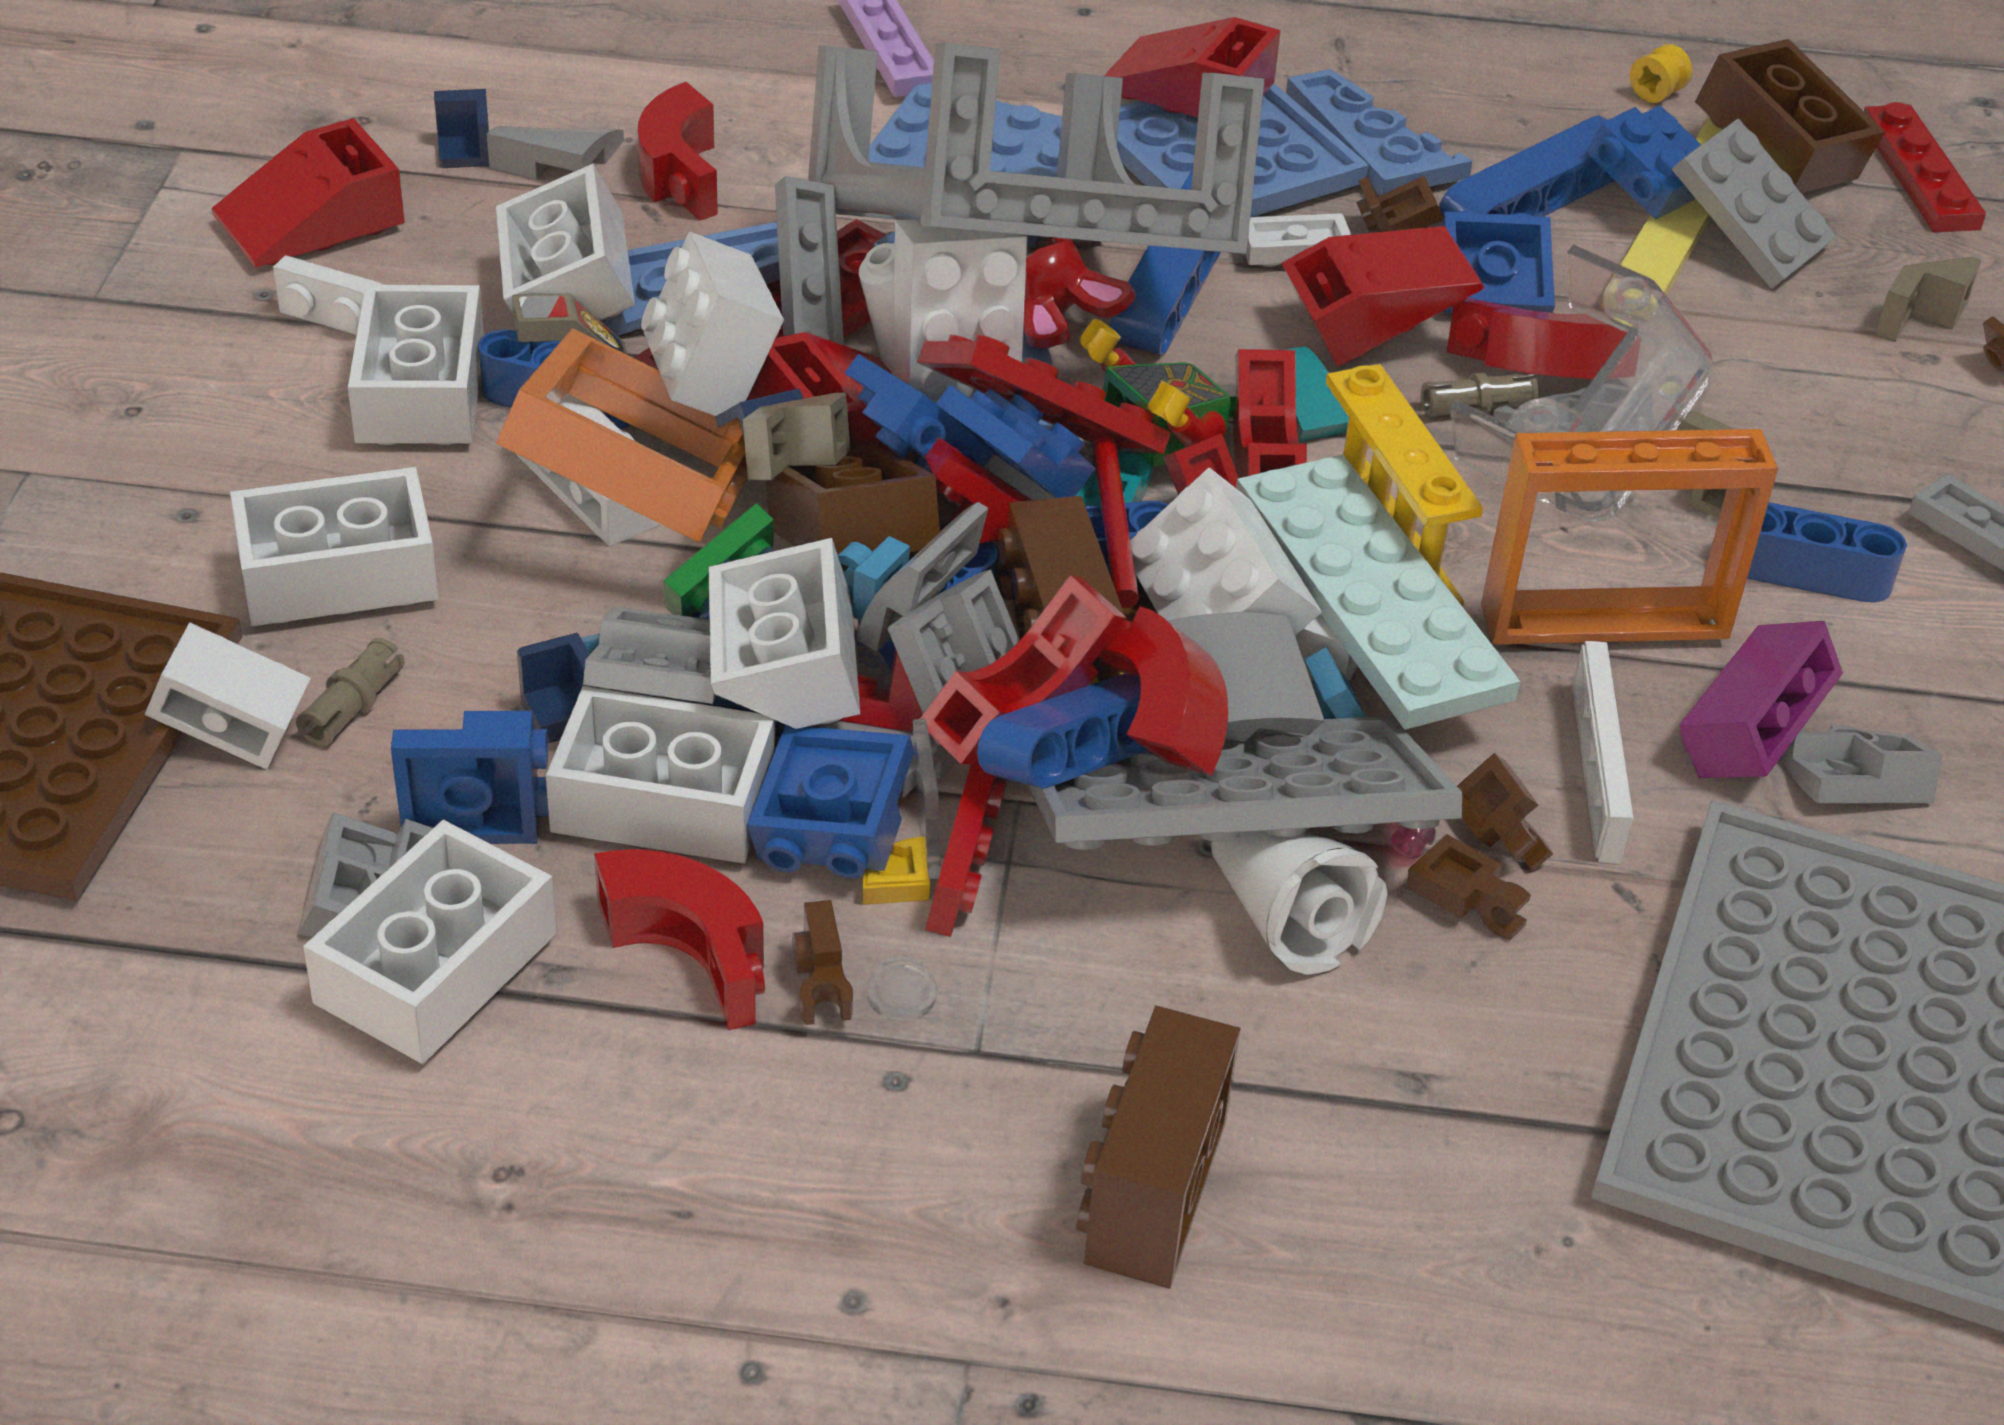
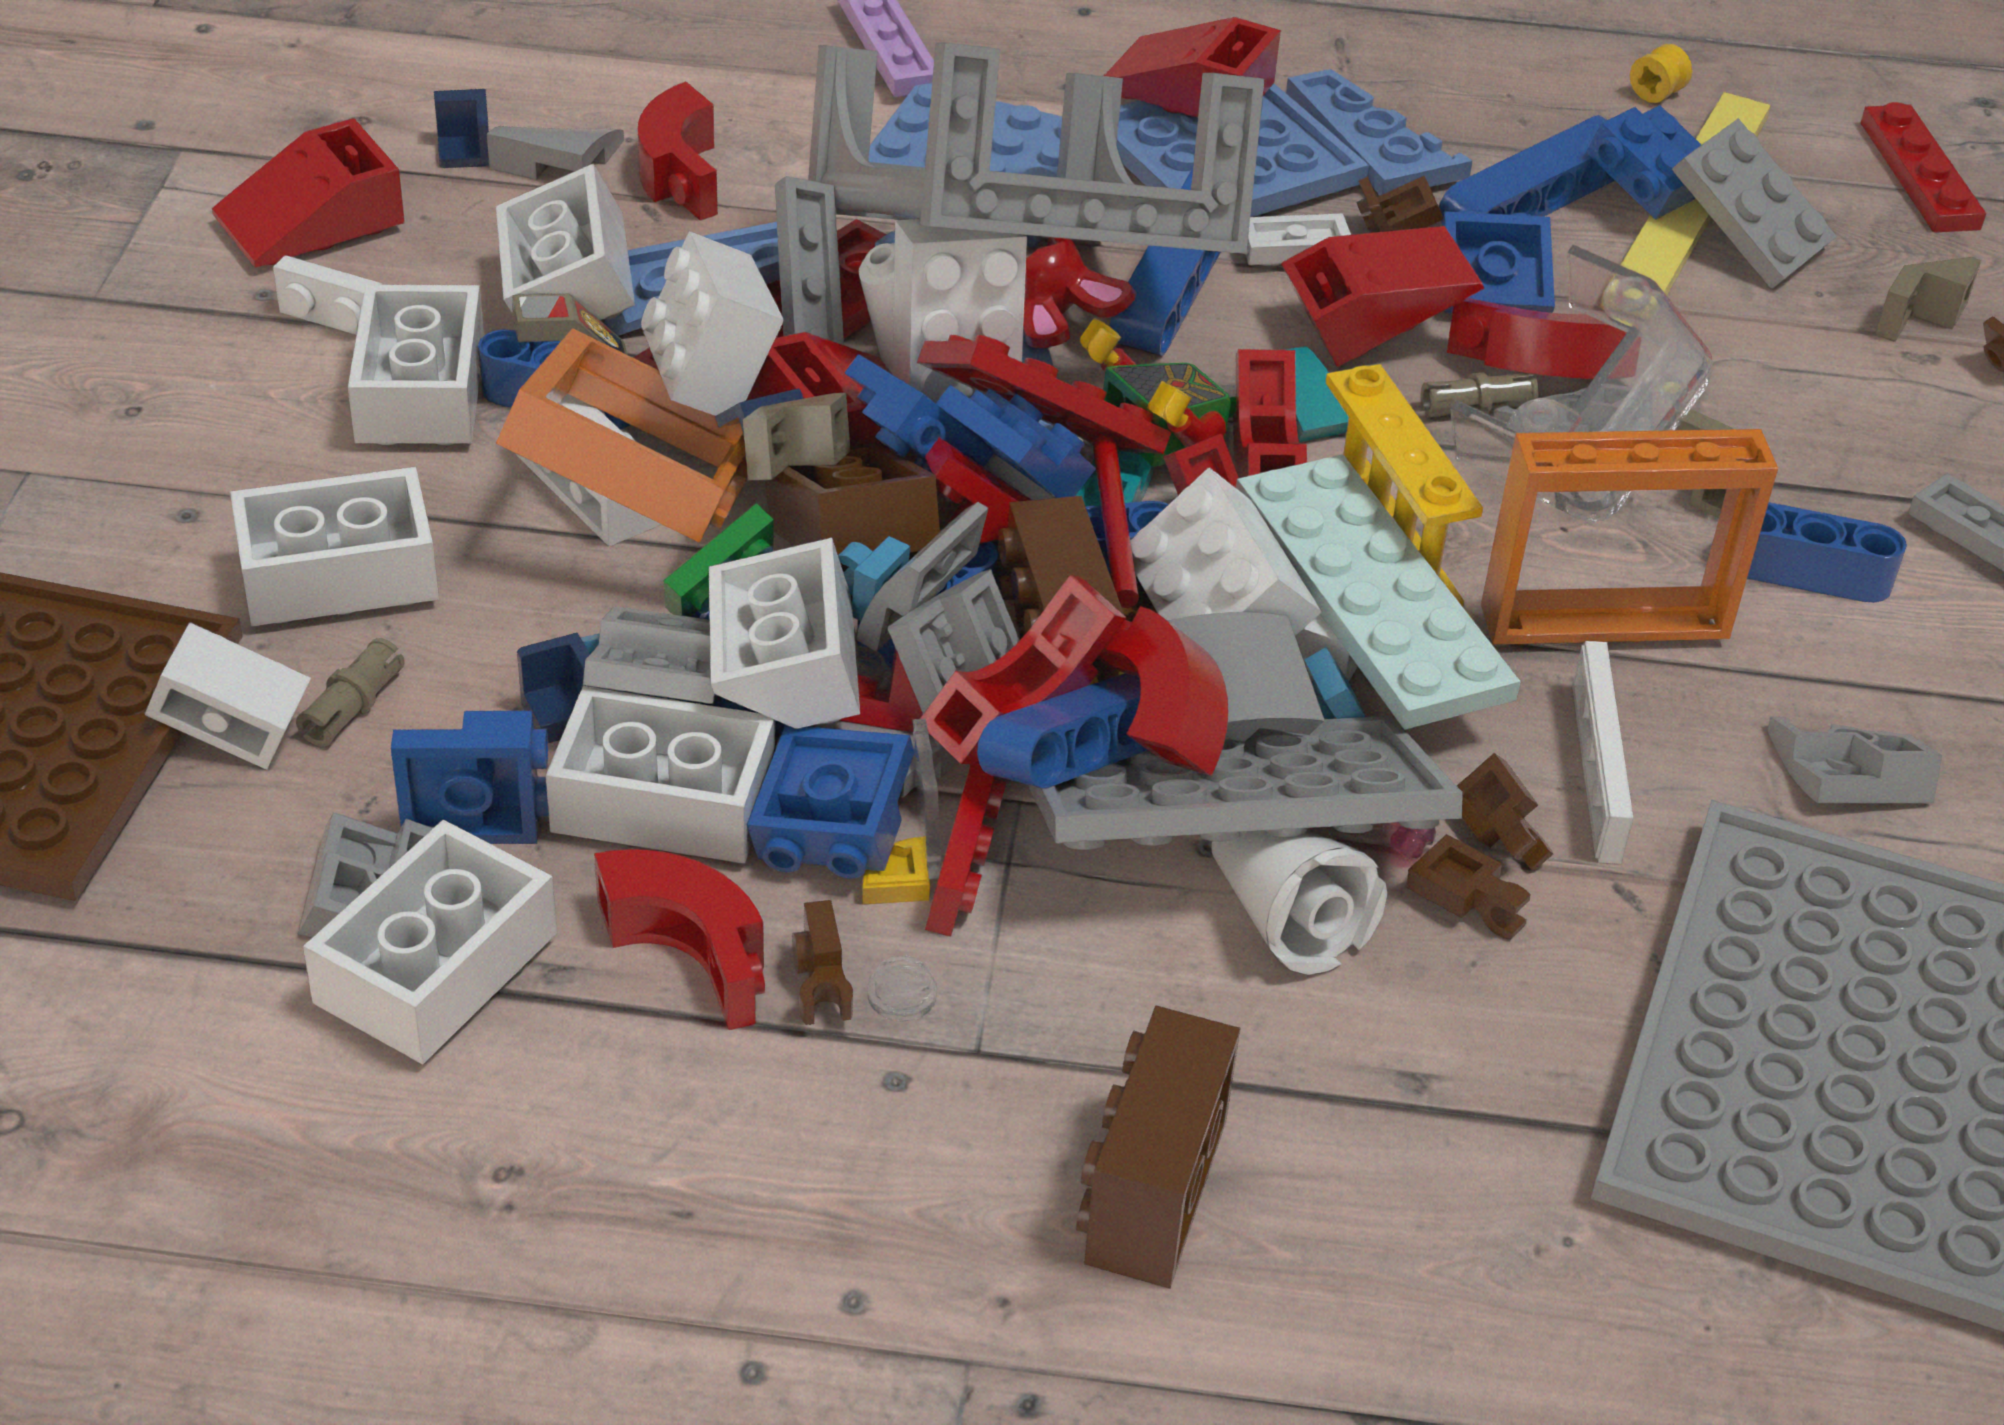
magenta brick [1679,621,1843,778] -> none
reddish brown brick [1695,39,1885,194] -> none

